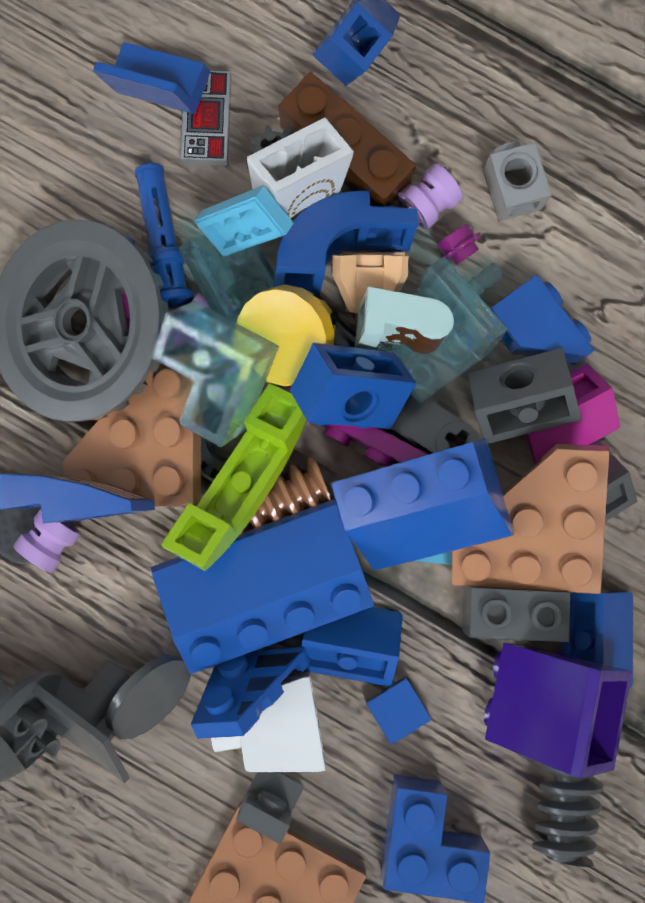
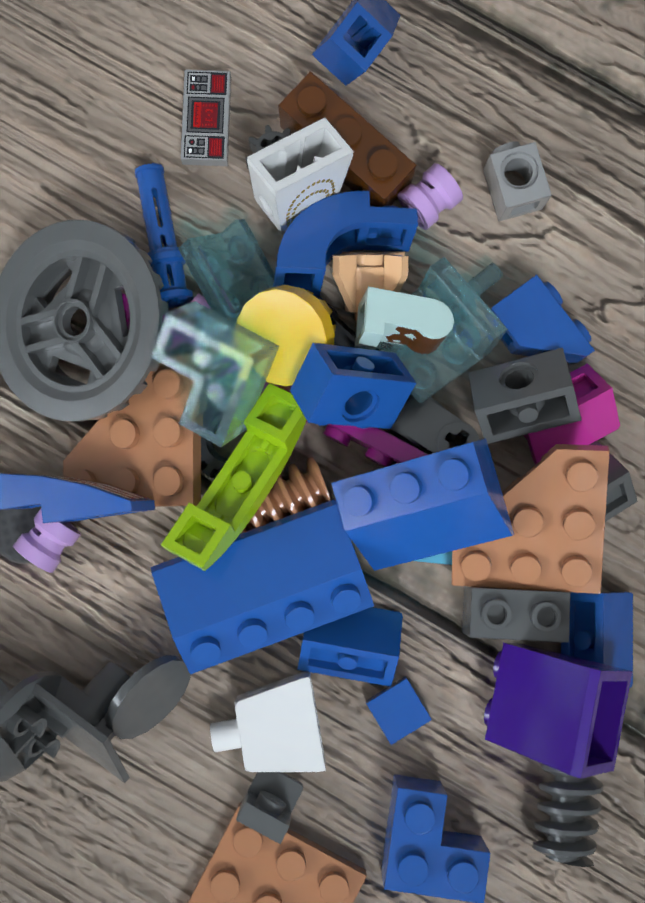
blue panel [93,42,210,115] -> none
blue wing [191,647,310,739] -> none
medium azure plate [194,185,294,256] -> none
magenta plate [437,223,481,265] -> none

